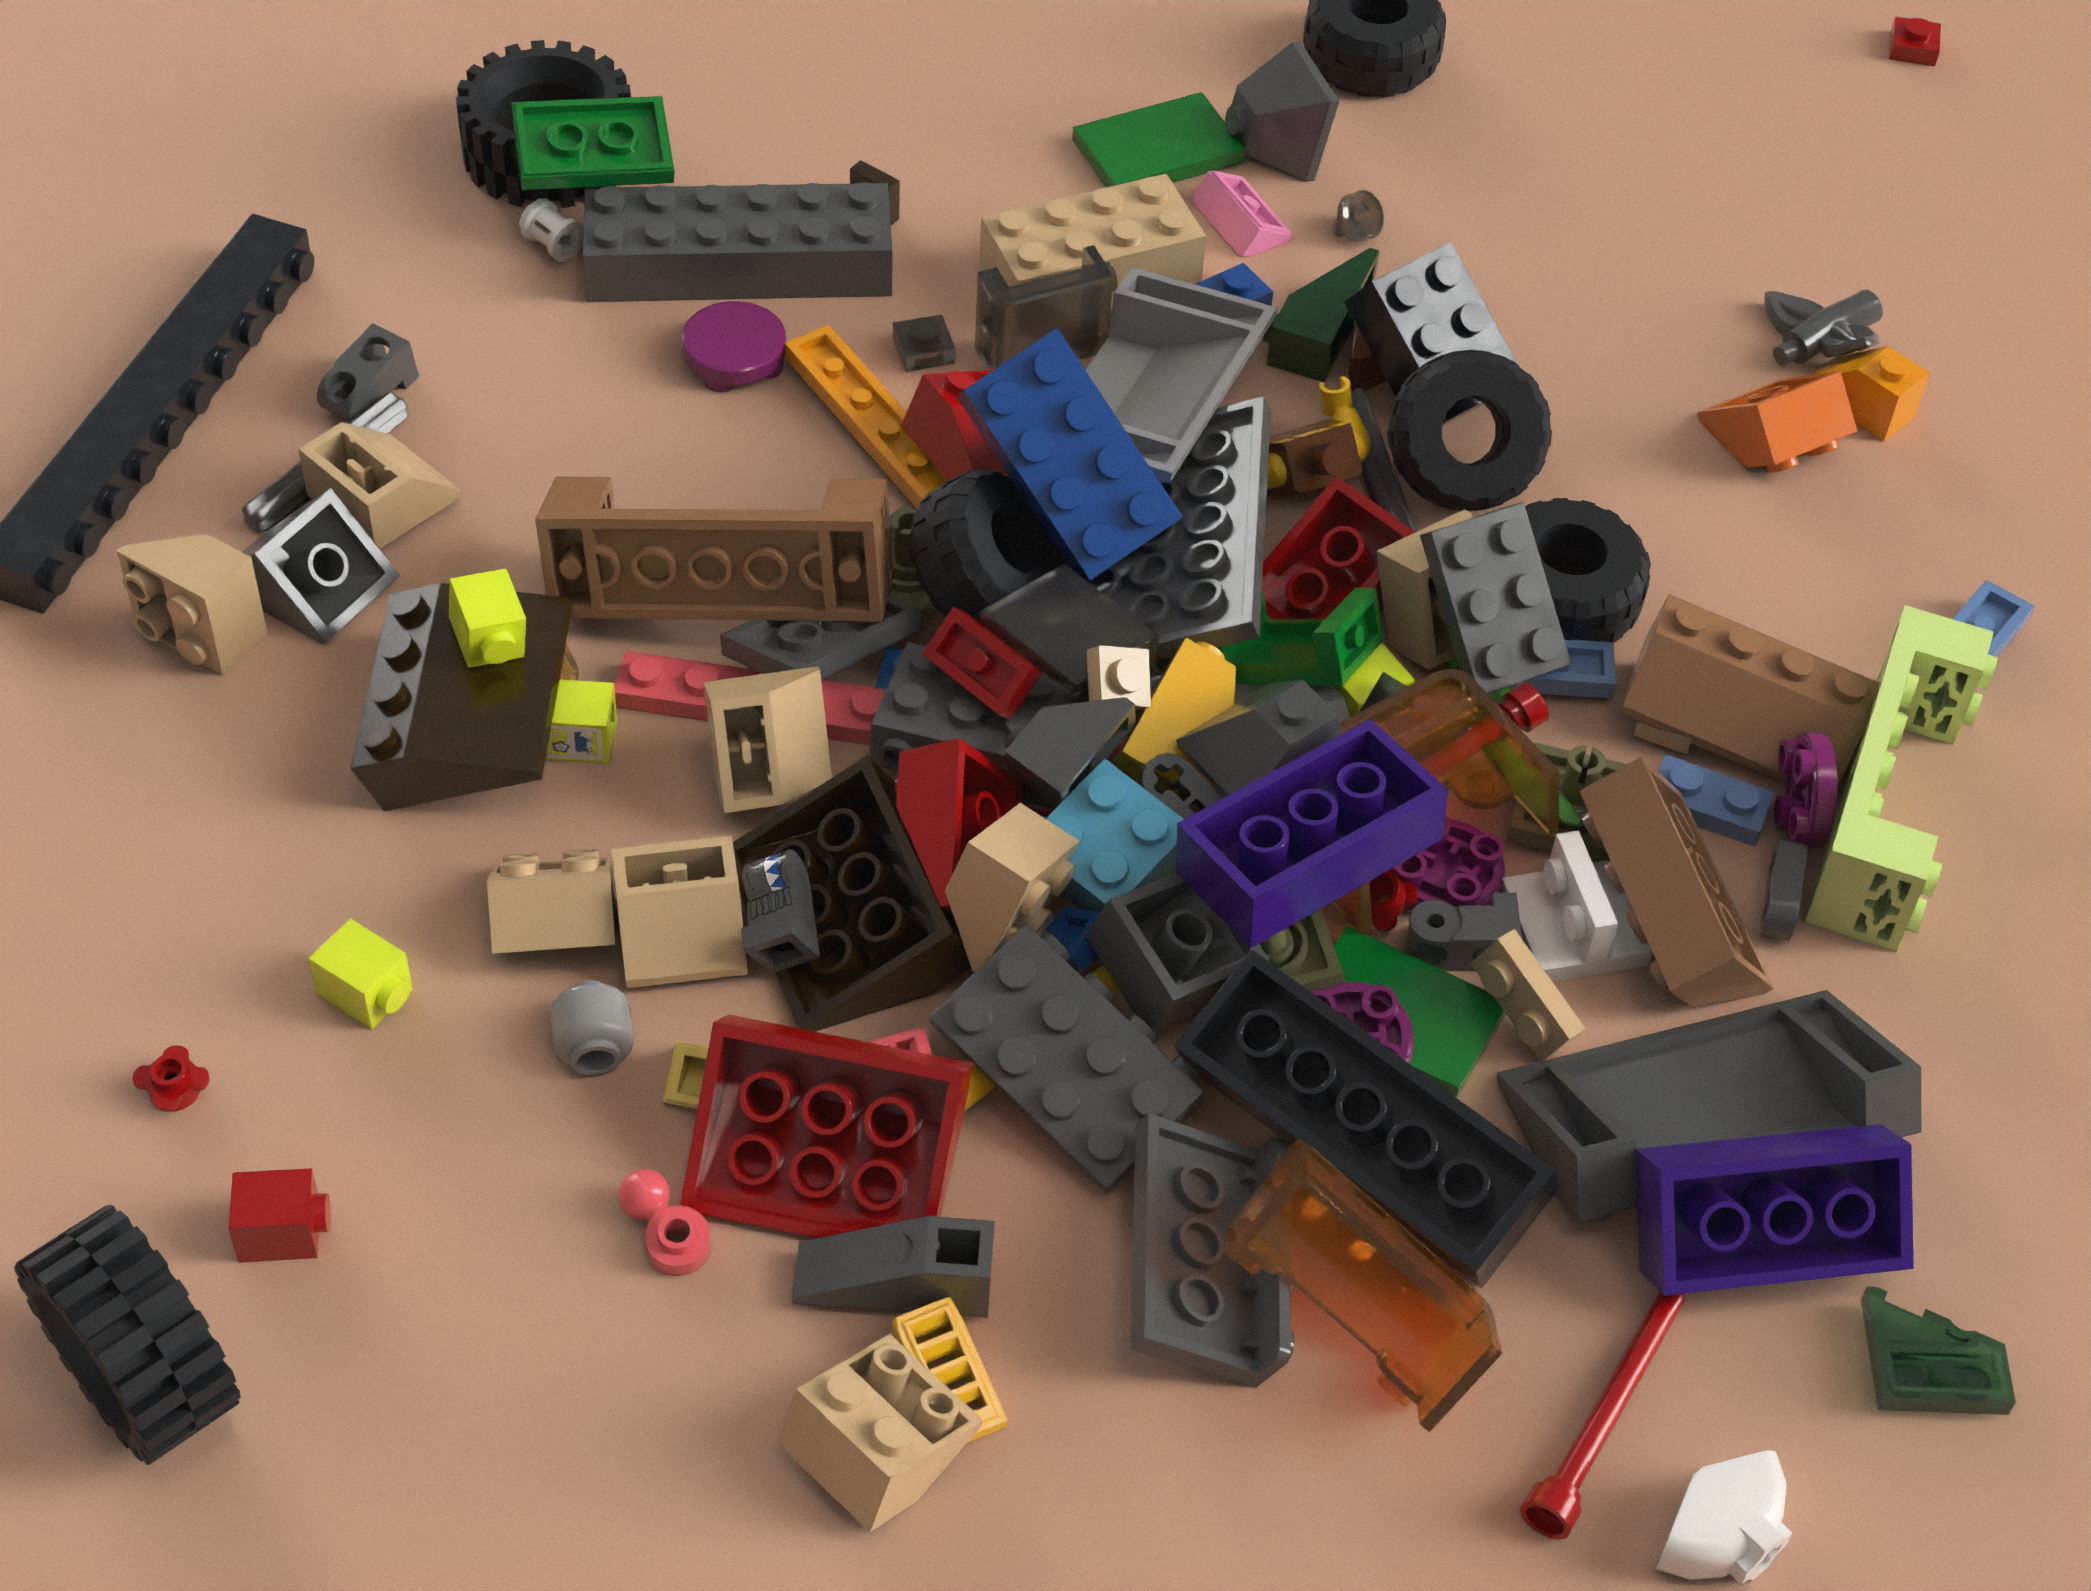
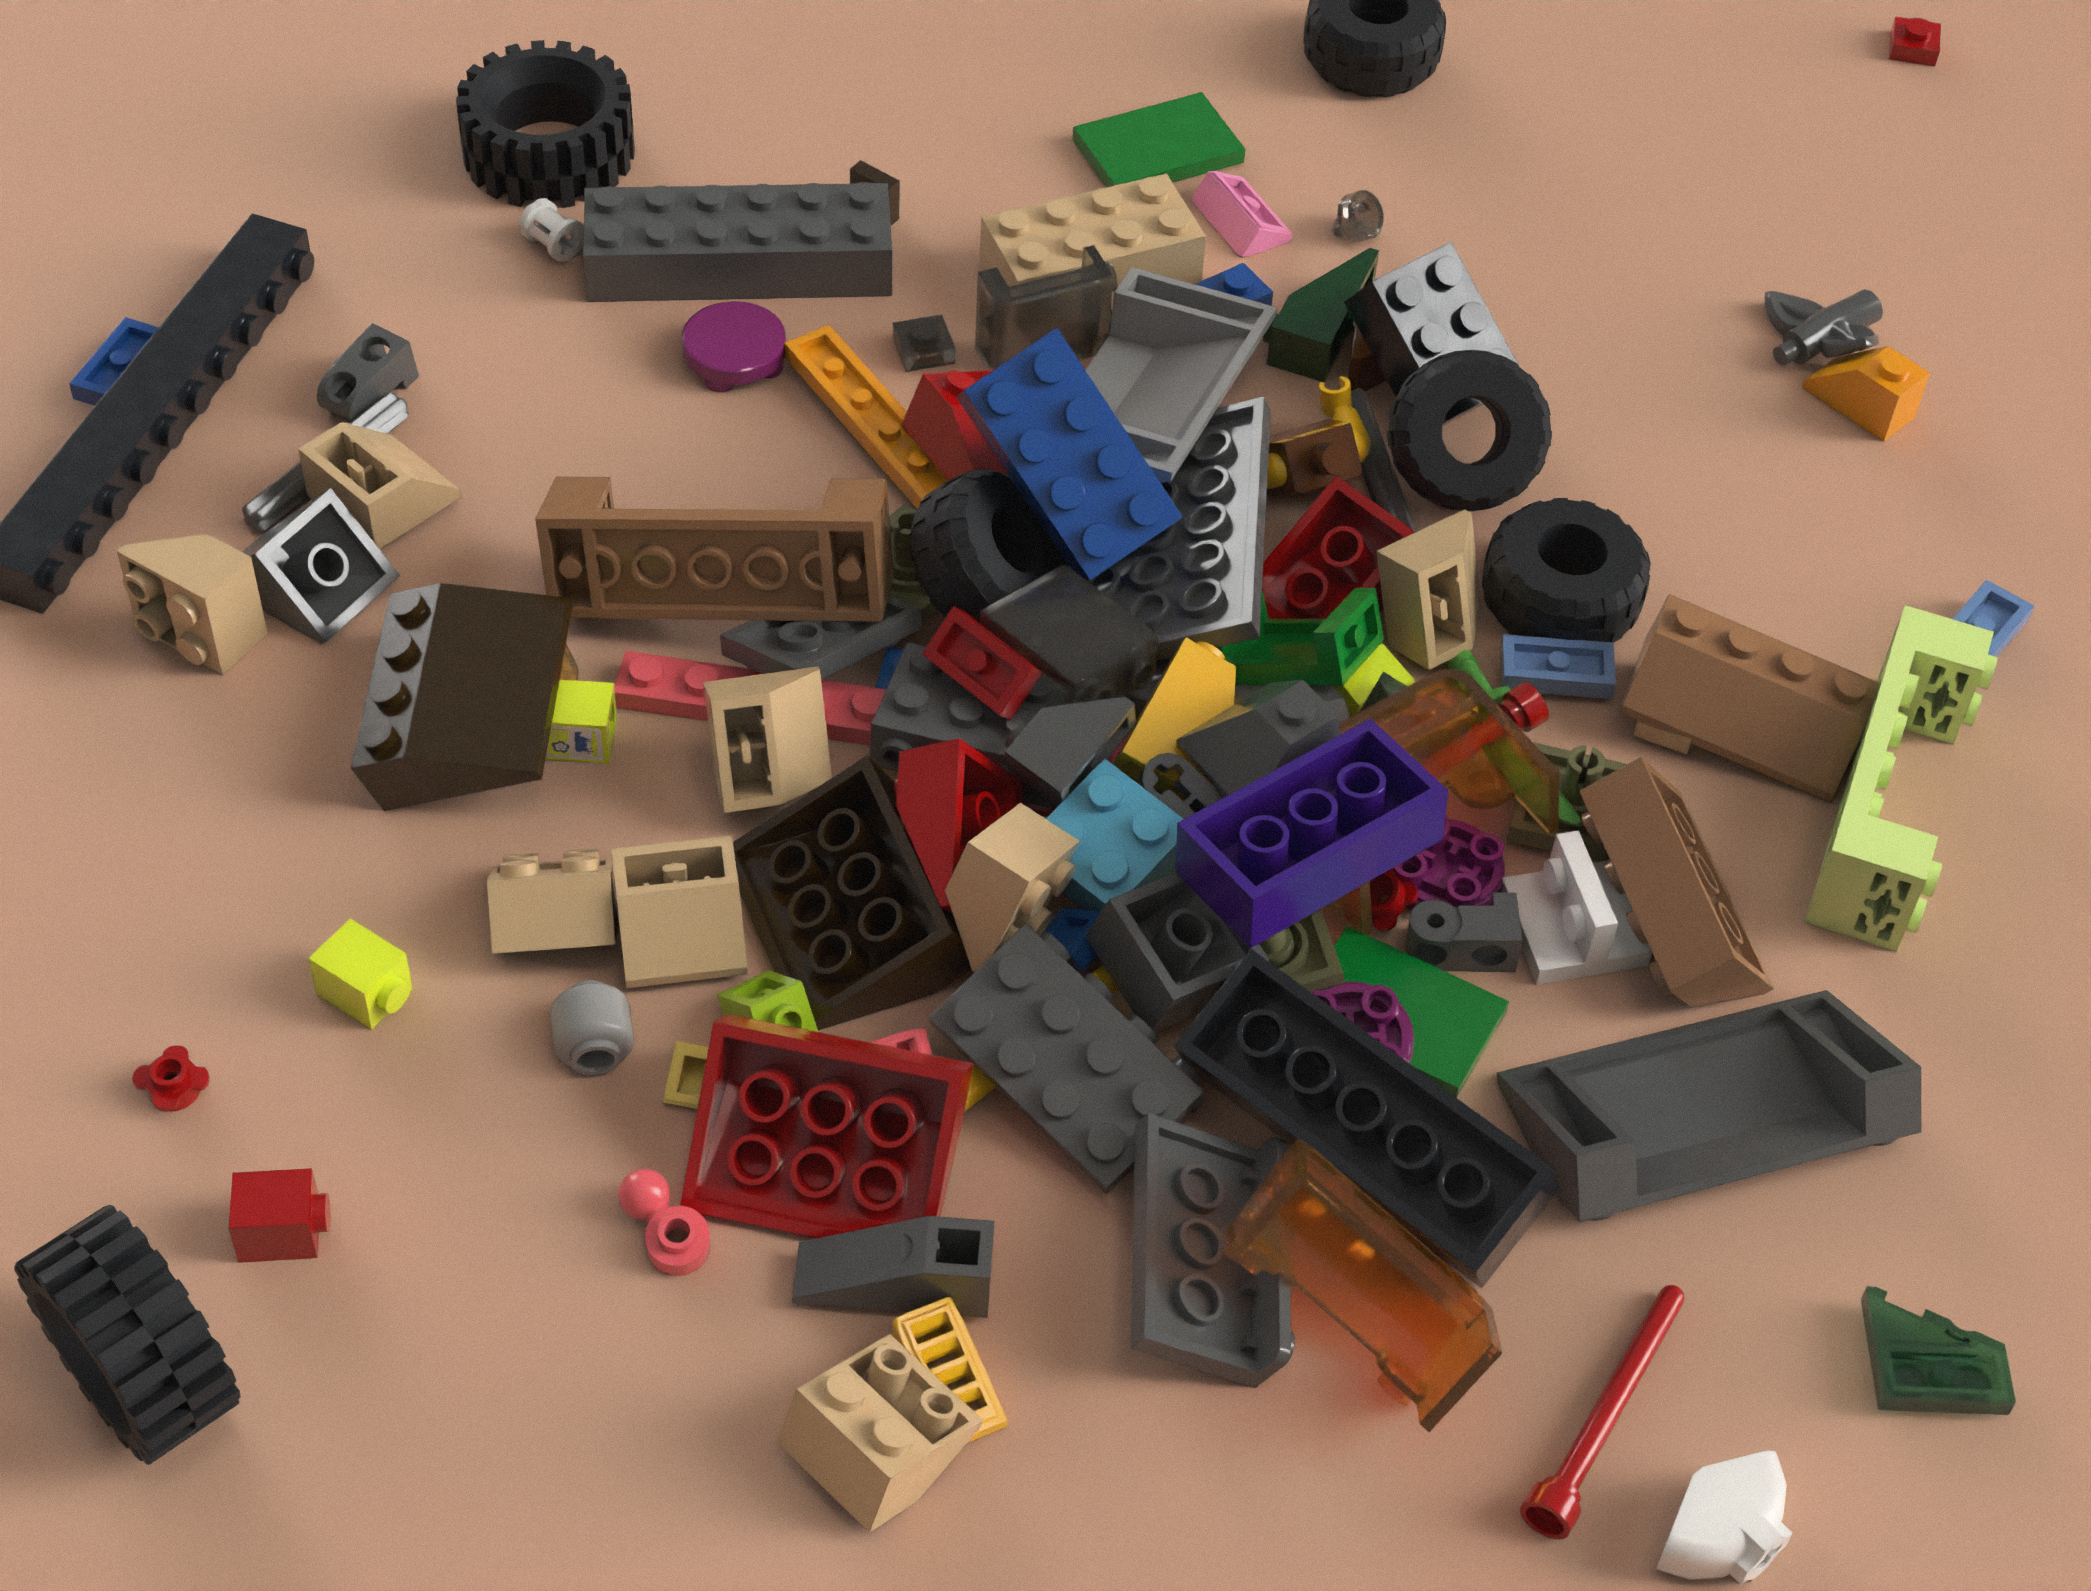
neon yellow brick [449,568,526,668] -> none
green tile [511,96,675,190] -> none
dark grey leg [741,849,820,973] -> none
plate [1087,645,1151,711] -> none
dark grey slope [1225,42,1339,181] -> none
dark grey plate [1420,502,1571,698] -> none
tan plate [1470,929,1586,1062] -> none
dark purple brick [1636,1124,1914,1296] -> none
medium blue plate [1658,754,1775,847] -> none
orange slope [1697,371,1857,473] -> none
dark grey beam [1759,838,1808,941] -> none
magenta tile [1774,732,1838,848] -> none
none -> blue plate [69,317,159,406]
none -> lime bracket [717,970,818,1032]

